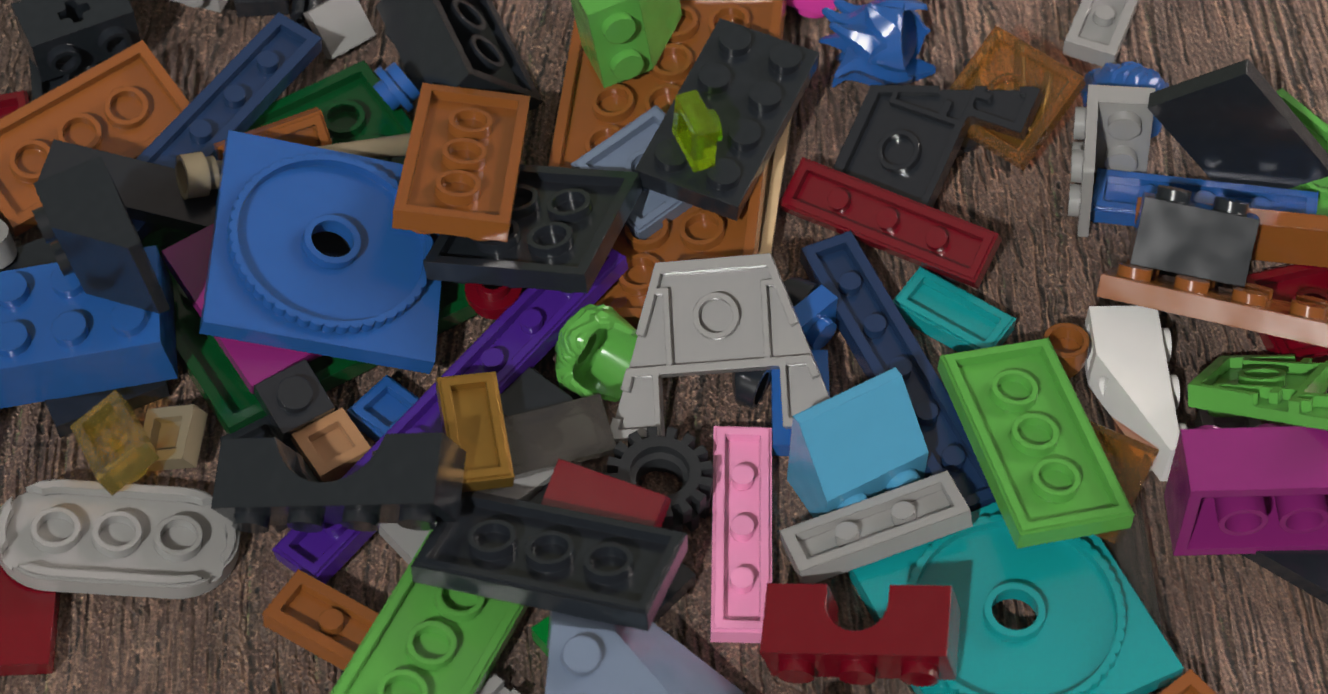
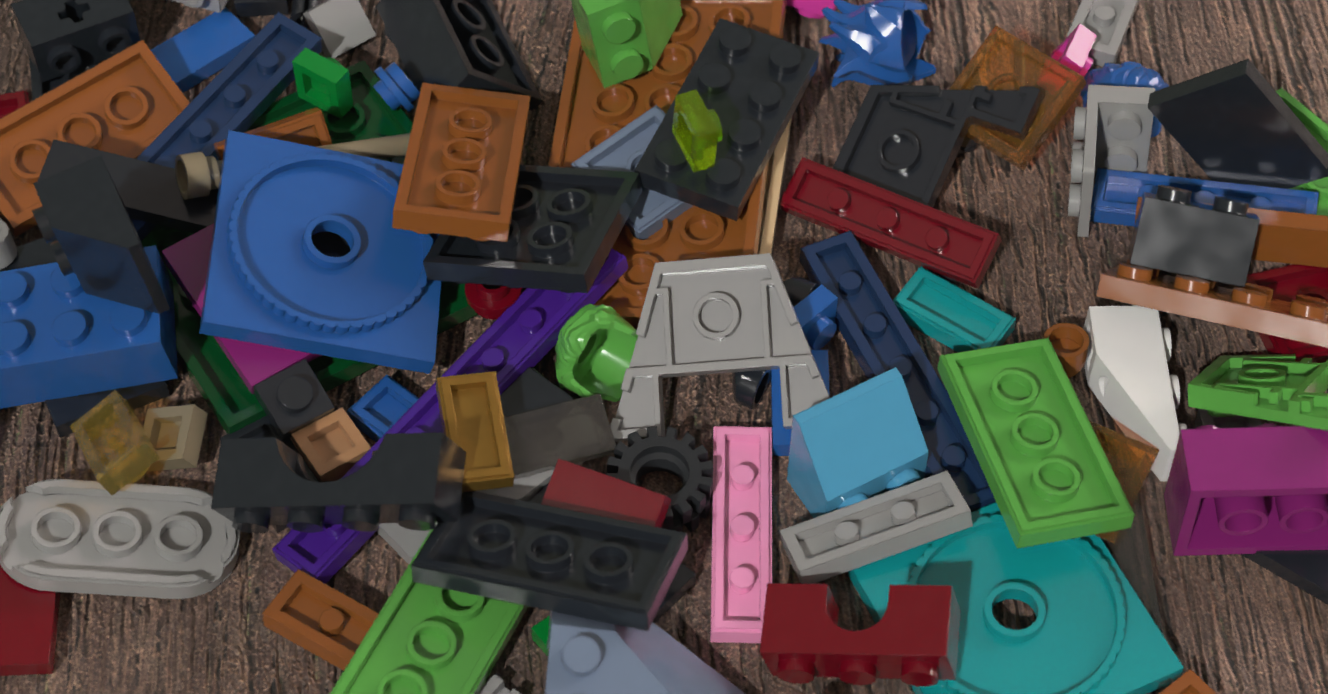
none -> blue tile [151,7,255,93]
none -> green plate [292,48,354,119]
none -> plate [1037,24,1097,97]

